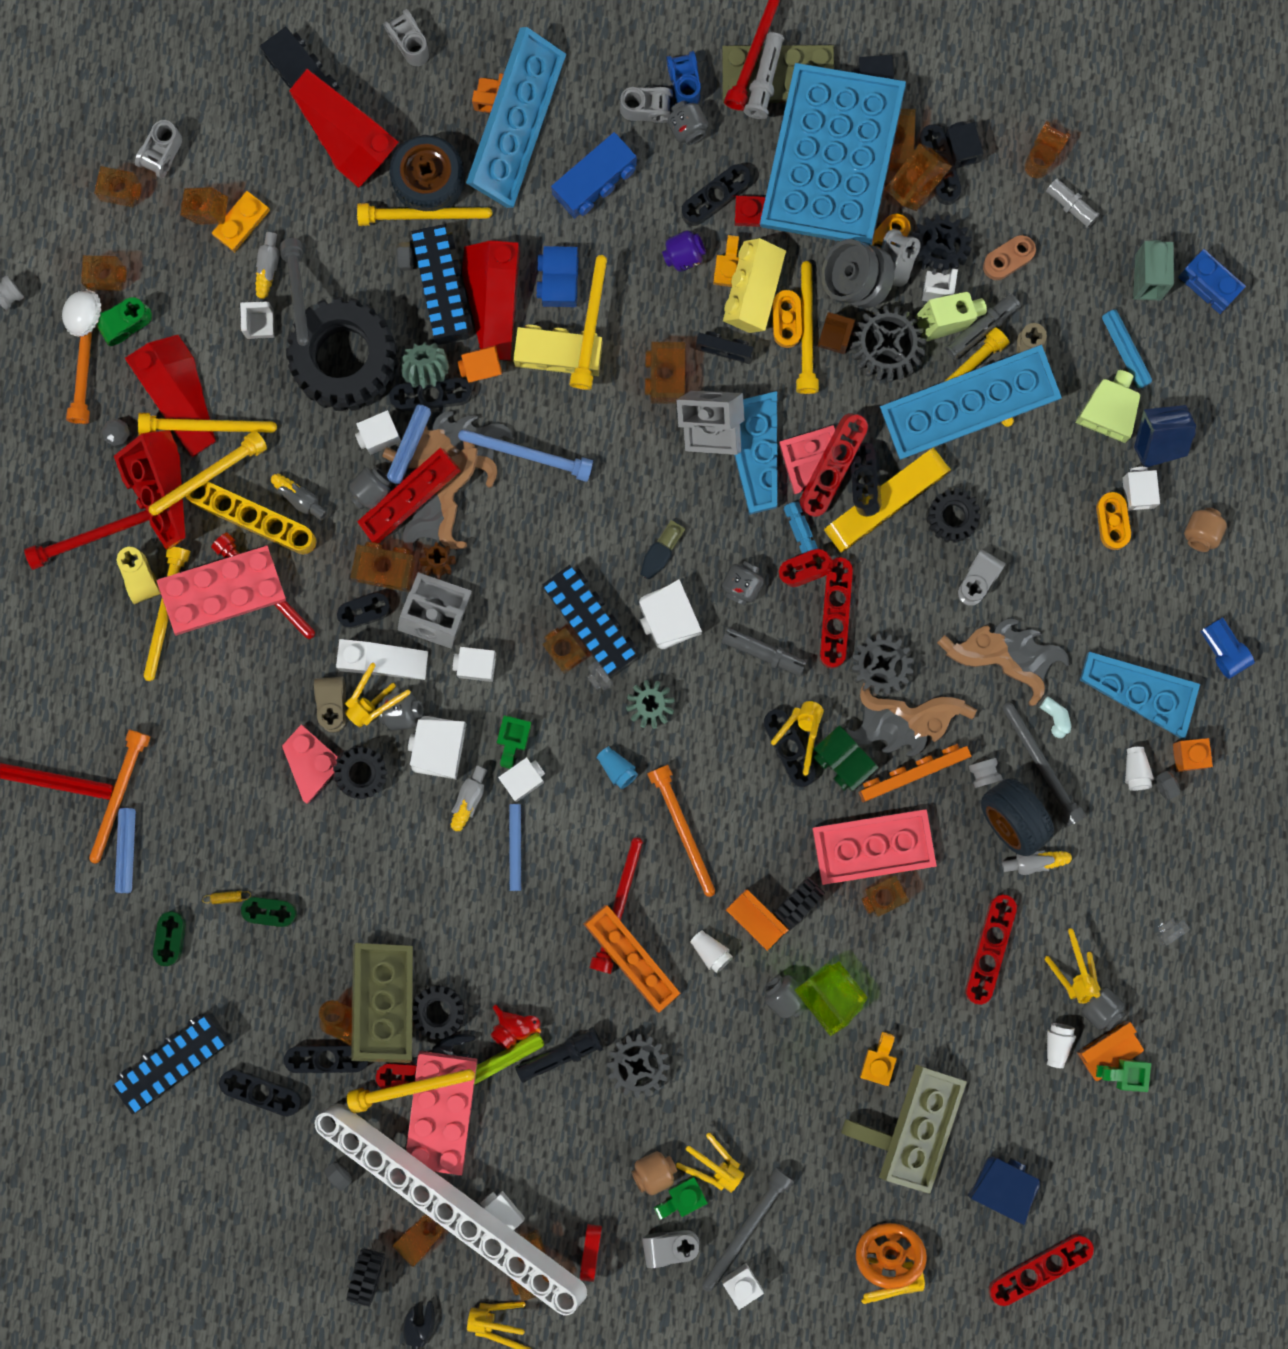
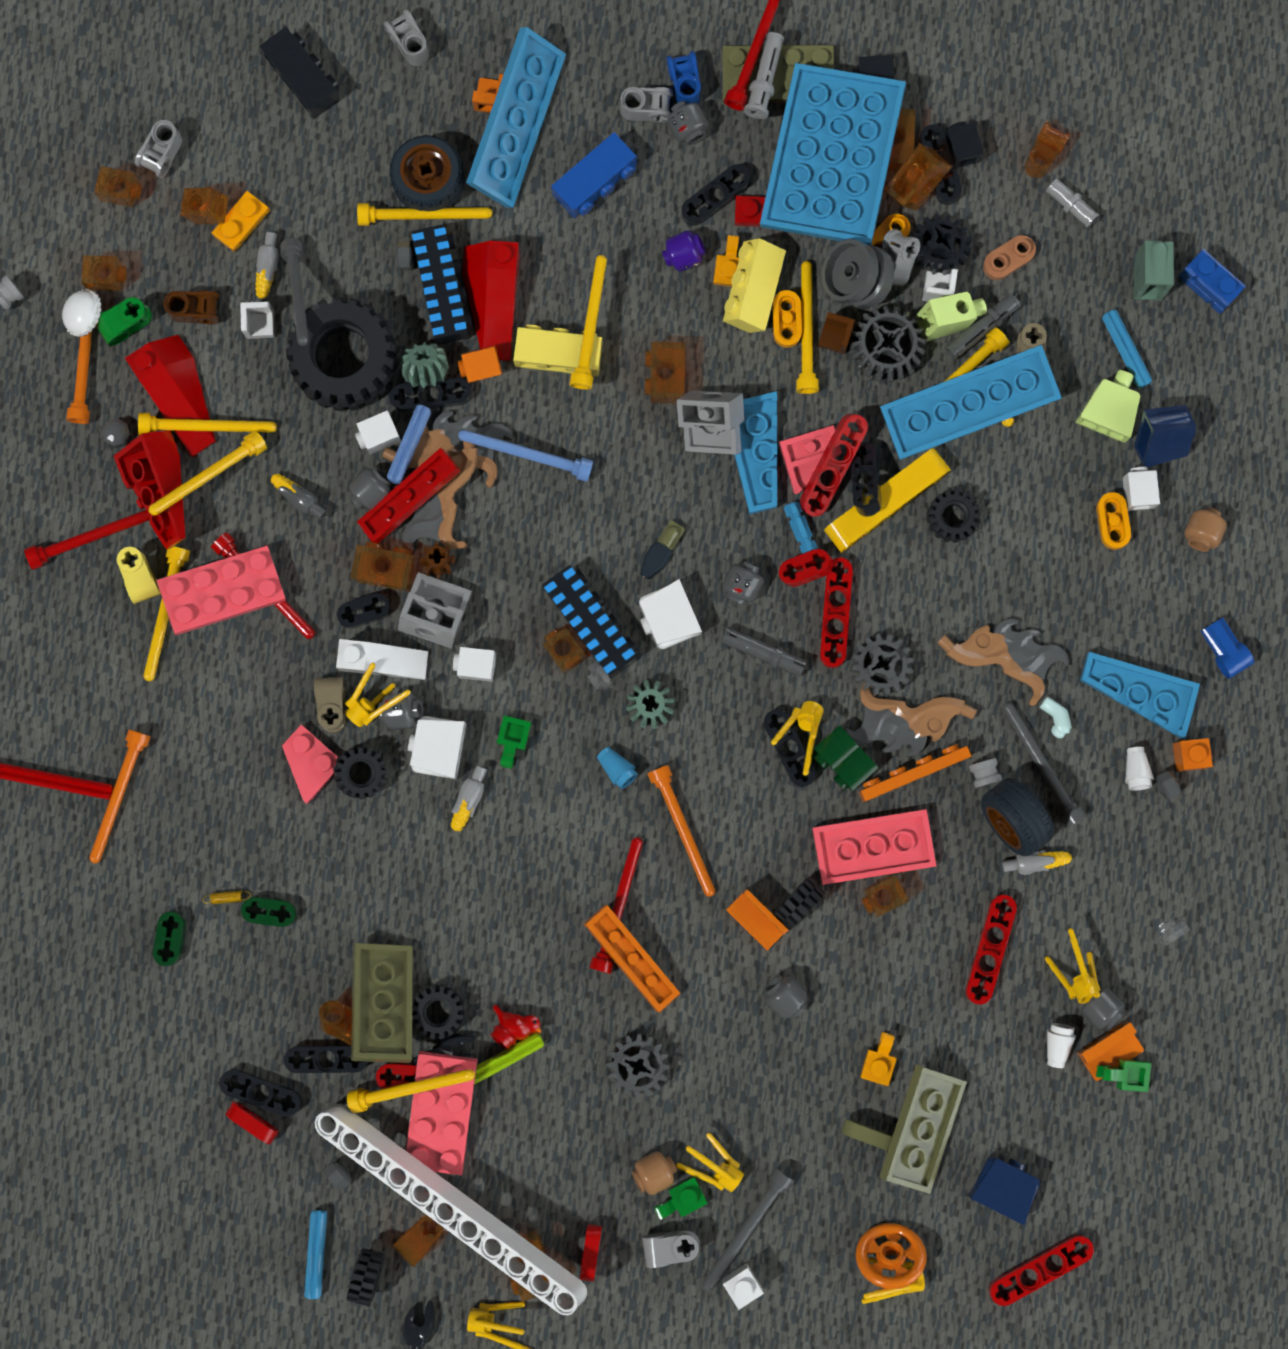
black brick [112,1013,232,1115] -> none
medium blue axle [115,808,136,893] -> none
yellow beam [186,482,317,555] -> none
red wedge [289,69,399,188] -> none
white brick [480,1191,525,1230] -> none
white brick [498,757,545,802] -> none
medium blue bar [509,804,521,891] -> none
black pin [515,1027,604,1083] -> none
blue brick [537,246,579,307] -> none
white cone [690,930,733,973] -> none
black plate [695,331,754,364] -> none
clear neon green torso [795,961,868,1037] -> none
light grey piece [958,549,1006,606] -> none
none -> reddish brown piece [163,291,220,325]
none -> red beam [225,1101,279,1145]
none -> dark azure axle [304,1210,327,1299]

